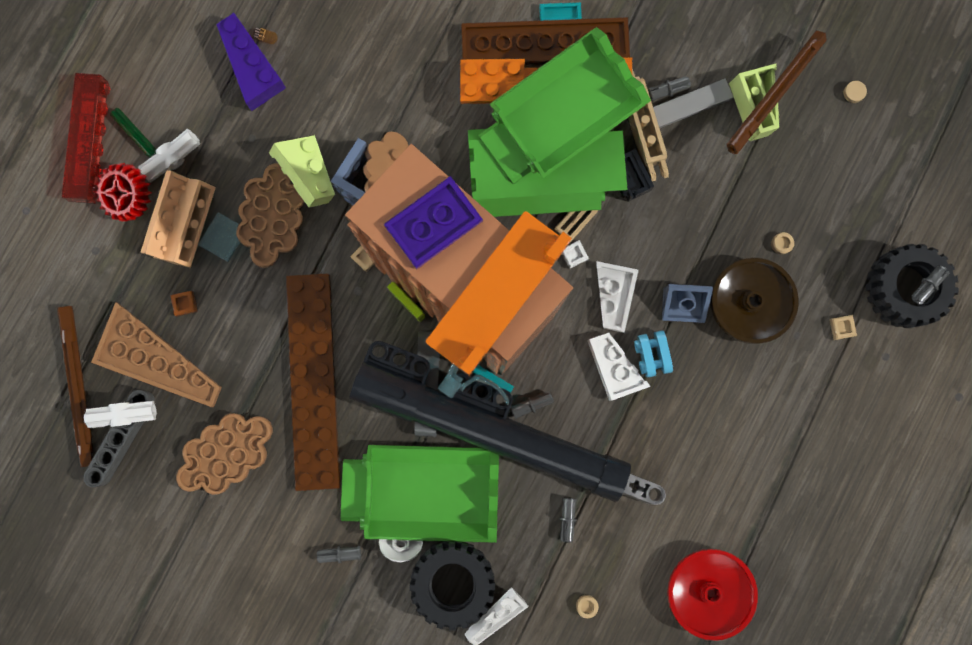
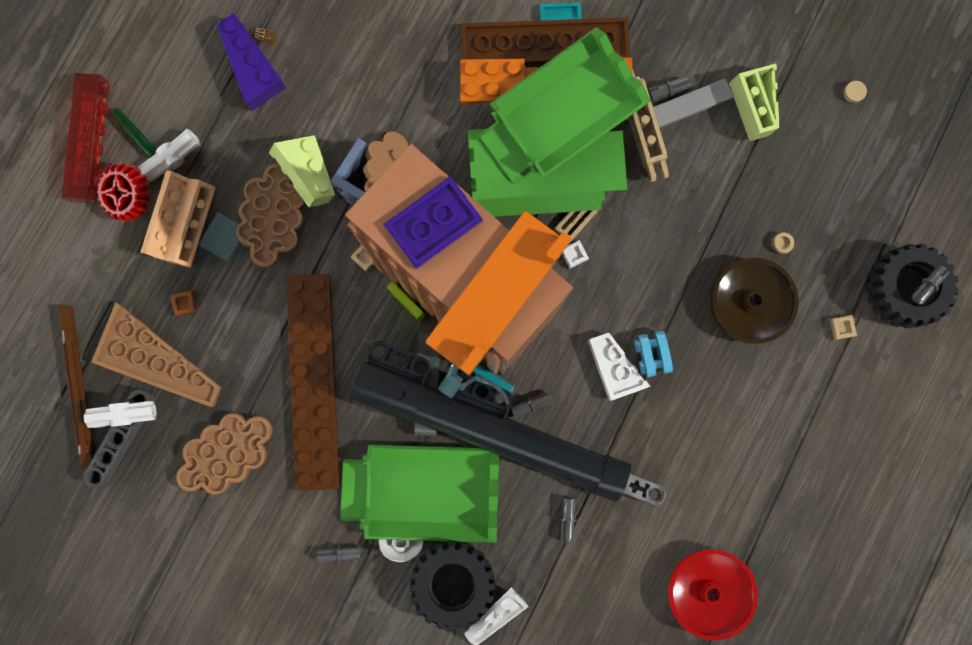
tan tile [576,595,599,618] -> none
white wing [596,261,638,333] -> none
black hinge [619,149,654,202] -> none
sand blue slope [662,284,713,323] -> none
reddish brown piece [726,30,827,154] -> none

